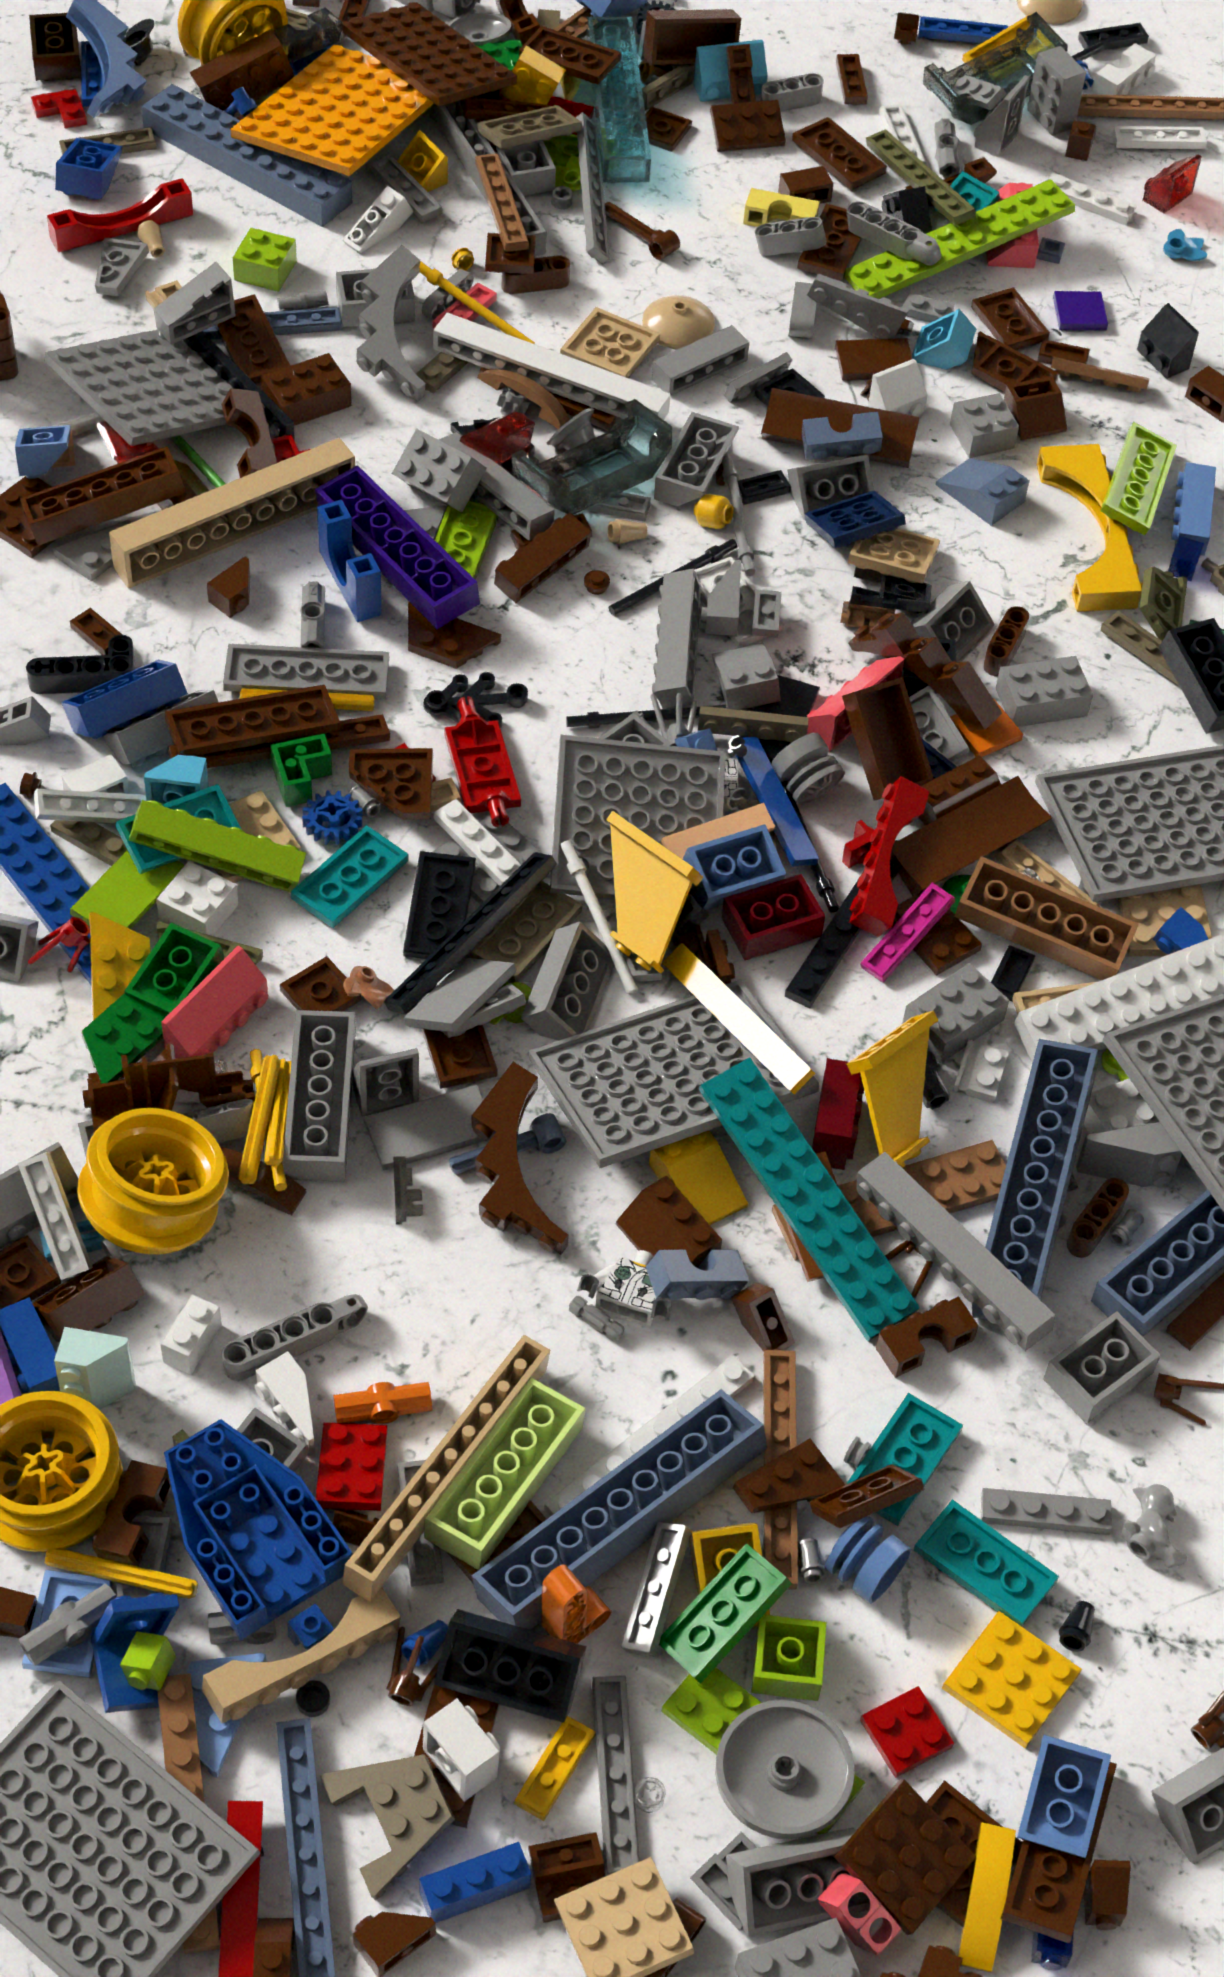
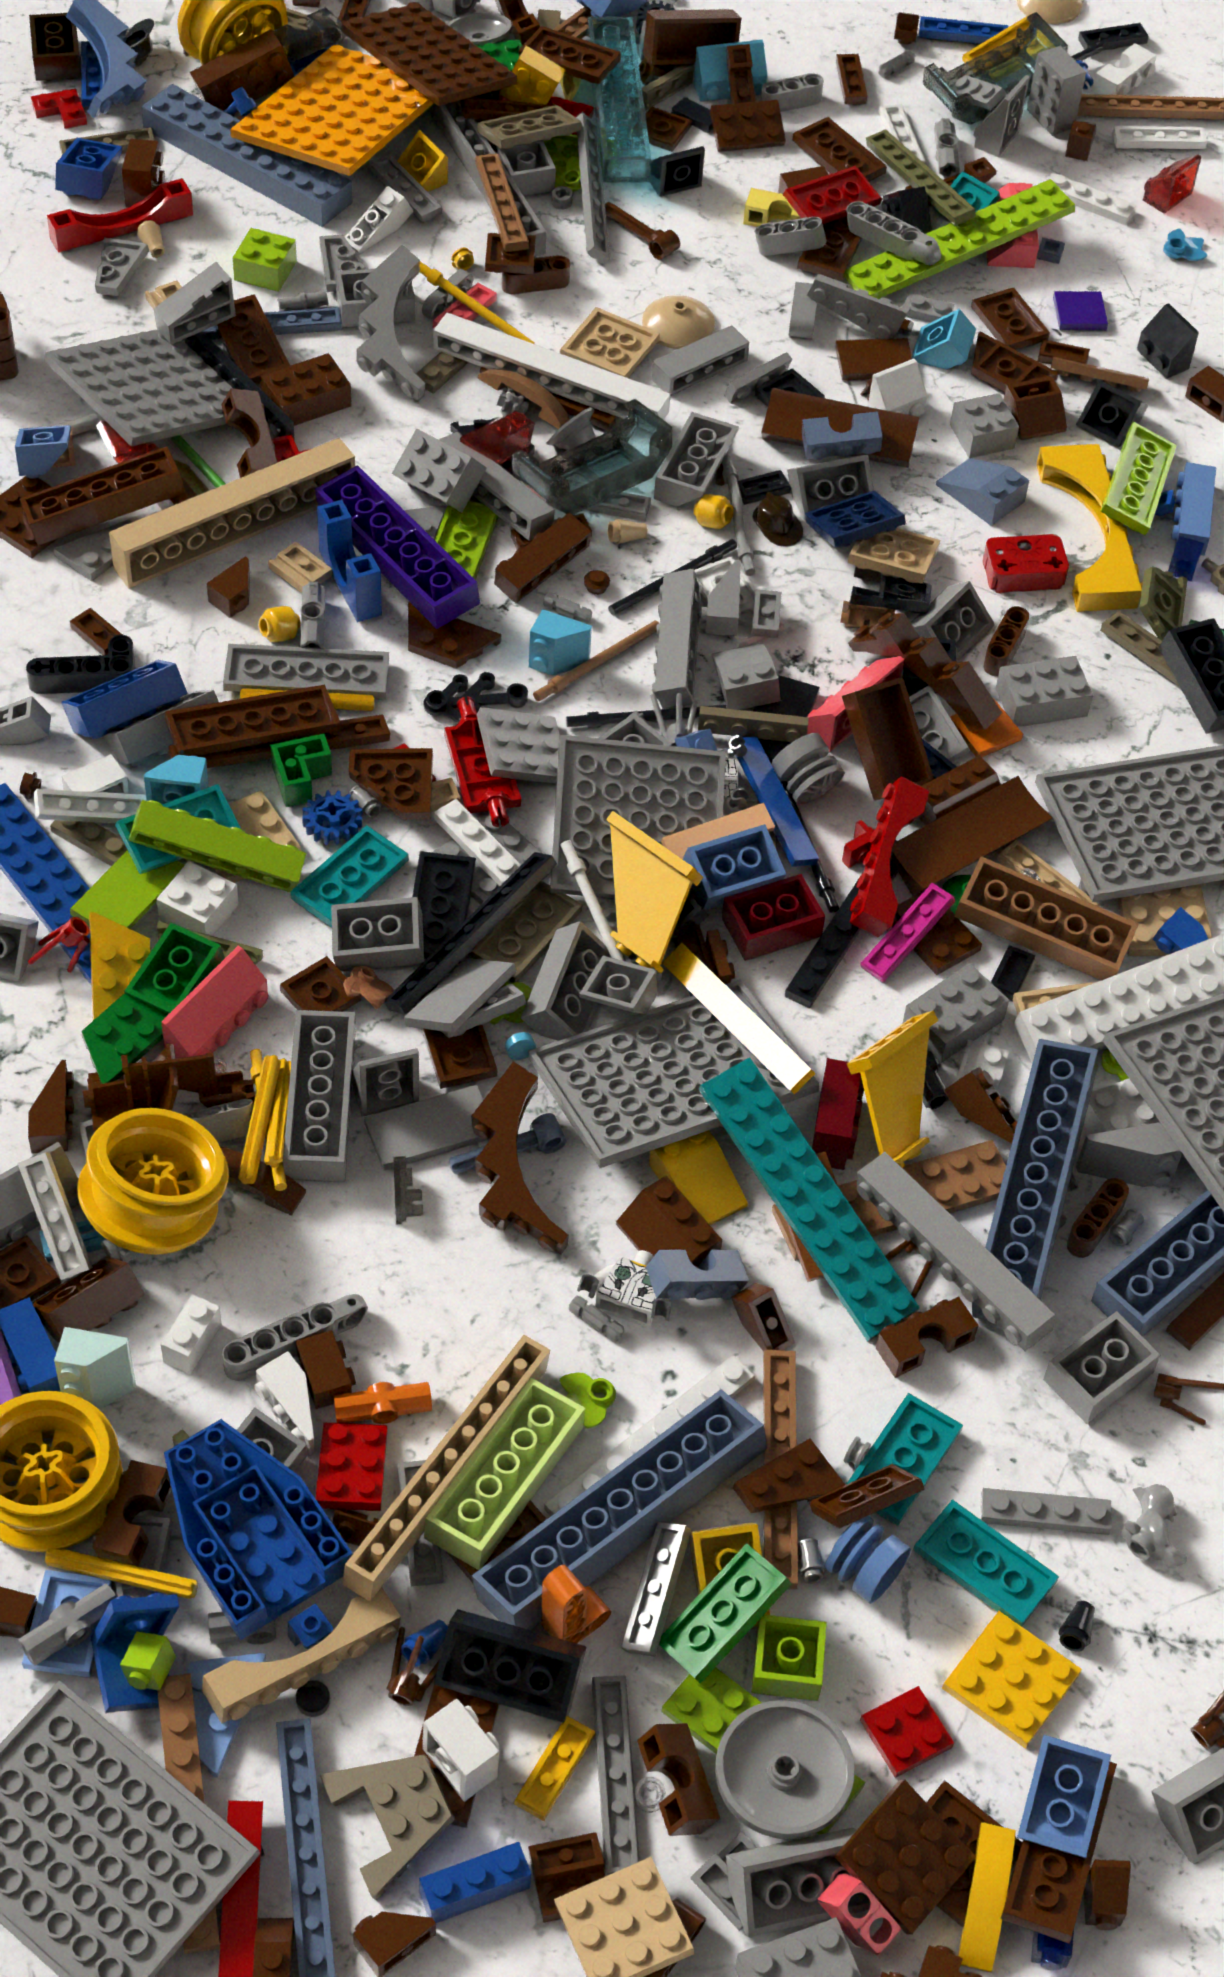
none -> reddish brown slope [28,1060,74,1153]
none -> reddish brown brick [122,138,165,207]
none -> yellow head [259,606,301,643]
none -> tan plate [268,542,332,593]
none -> reddish brown brick [296,1330,356,1409]
none -> light grey wing [319,235,366,292]
none -> light grey brick [331,897,424,972]
none -> light grey plate [476,707,560,784]
none -> medium azure tile [505,1032,536,1060]
none -> medium azure slope [529,609,592,675]
none -> medium nougat bar [533,620,659,702]
none -> light grey axle [543,592,592,624]
none -> lime plate [559,1373,616,1429]
none -> light grey slope [579,955,657,1014]
none -> reddish brown arch [637,1723,721,1836]
none -> black slope [648,146,705,197]
none -> black tile [671,97,713,133]
none -> dark brown piece [752,492,803,546]
none -> red tile [783,166,883,224]
none -> light grey axle [878,50,915,78]
none -> reddish brown slope [944,1067,1018,1144]
none -> red axle [983,534,1069,593]
none -> black slope [1076,380,1148,447]
none -> blue plate [1154,490,1175,516]

